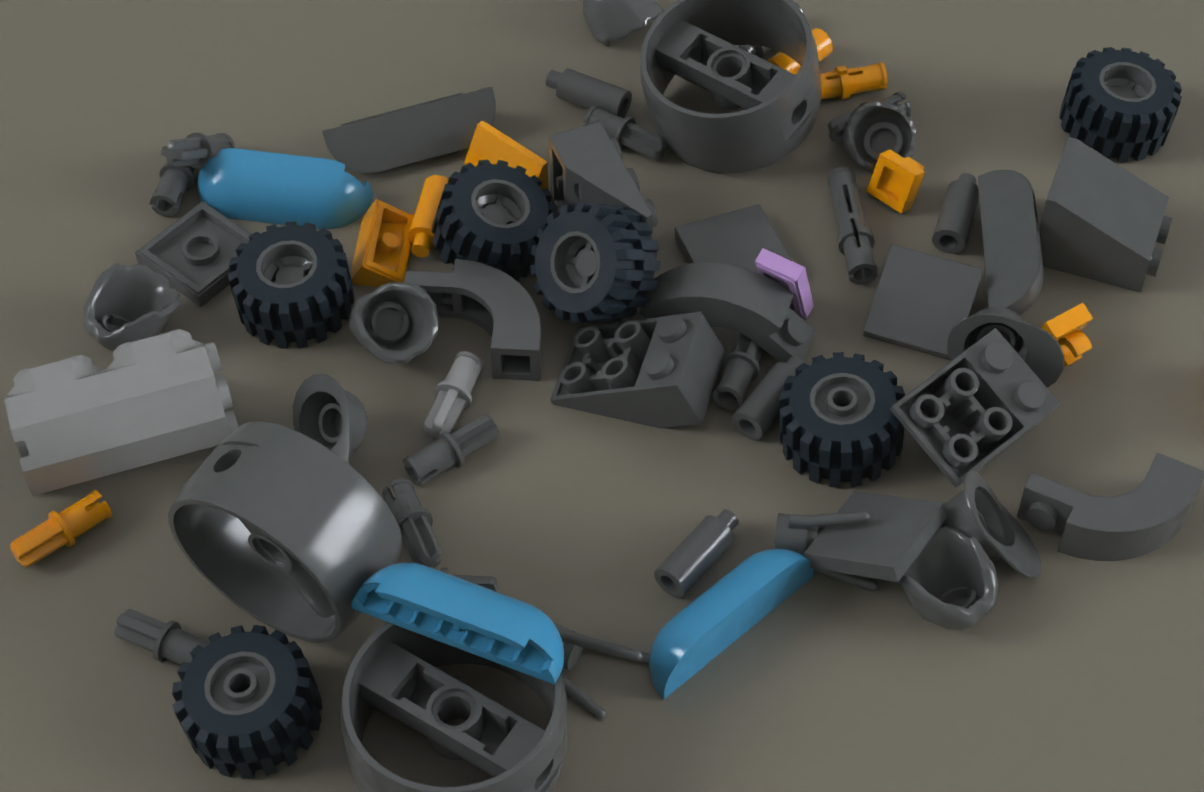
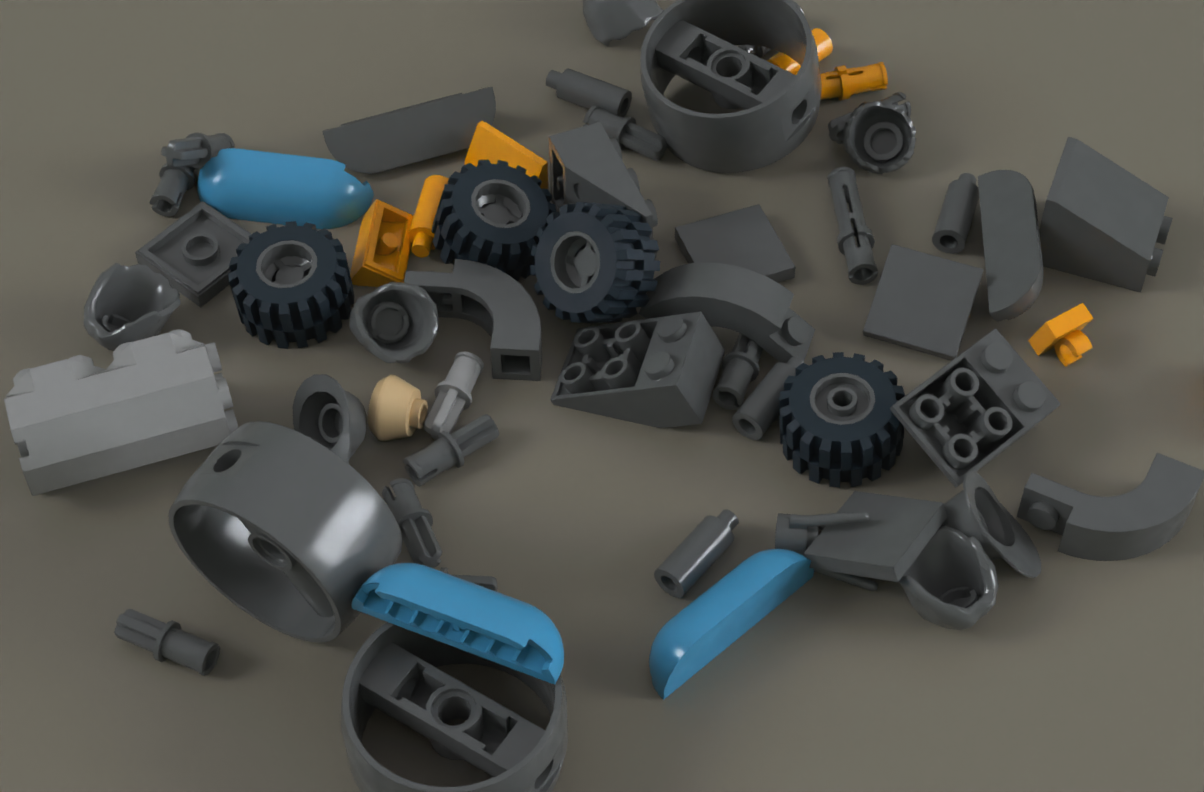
light orange axle [9,489,112,568] -> none
black wheel [172,625,323,779] -> none
dark grey plant [553,622,650,719] -> none
lavender tile [755,248,814,319] -> none
light orange tile [866,149,926,214] -> none
dark grey piece [947,307,1064,387] -> none
black wheel [1059,47,1182,162] -> none
none -> tan cone [368,374,428,441]

